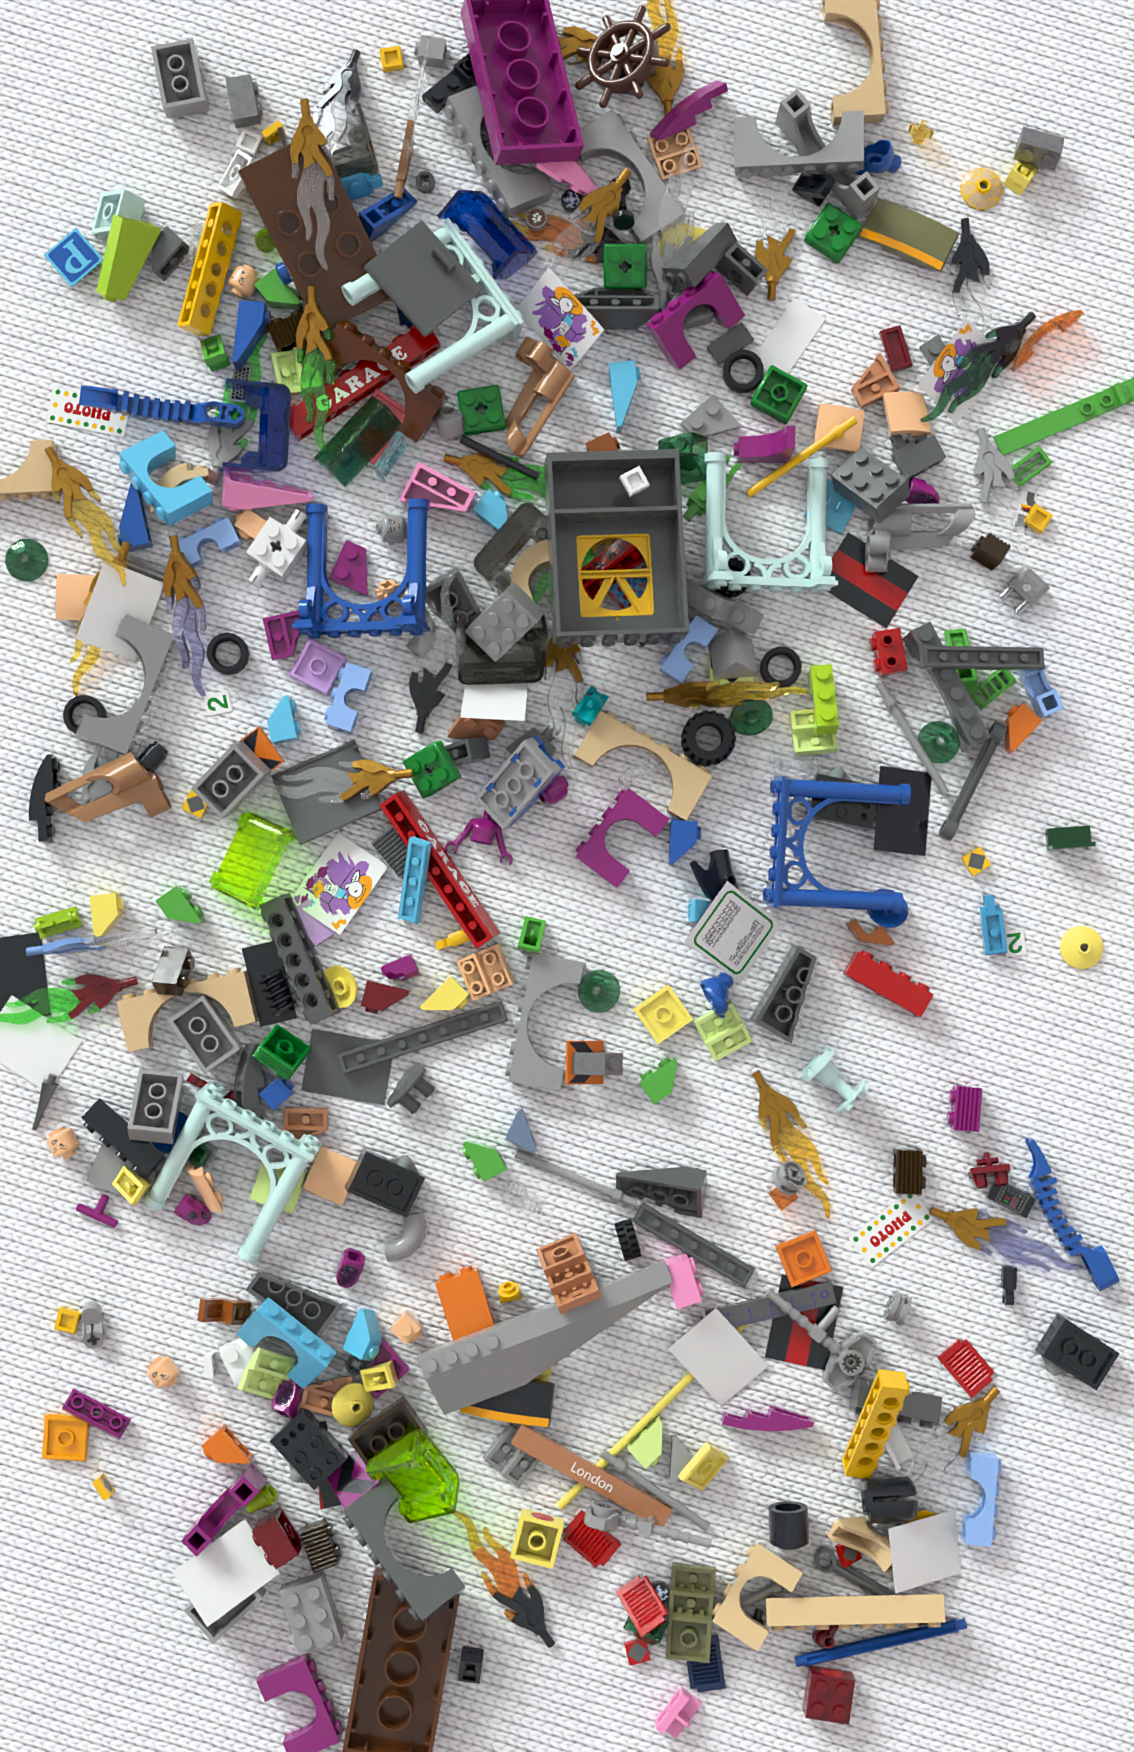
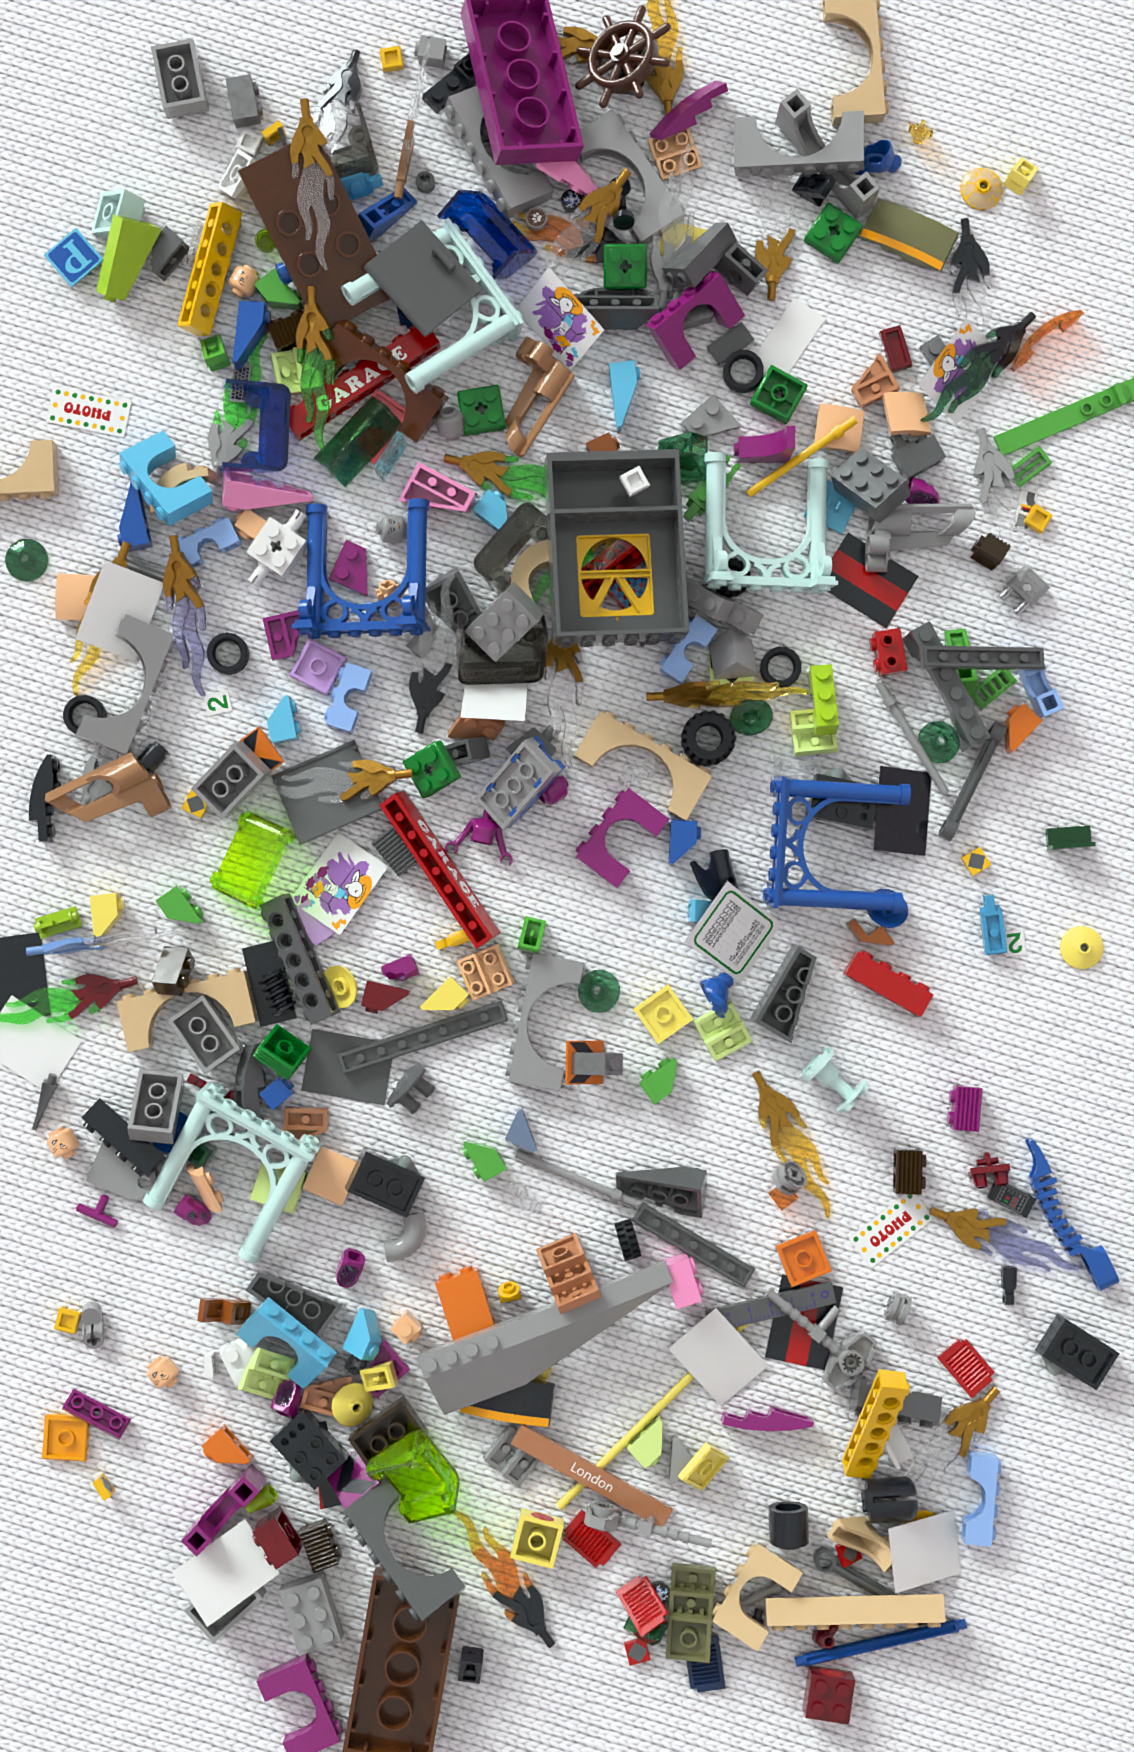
clear yellow piece [45,446,126,587] -> none
blue piece [79,385,245,429] -> none
light yellow slope [112,1166,152,1206] -> none
medium azure tile [398,836,432,924] -> none
black bar [459,435,540,480] -> none
teal hips [572,685,609,727] -> none
light grey bar [600,1449,710,1531] -> none
bright pink panel [655,1686,701,1738] -> none
flat silver brick [1014,126,1064,171] -> none

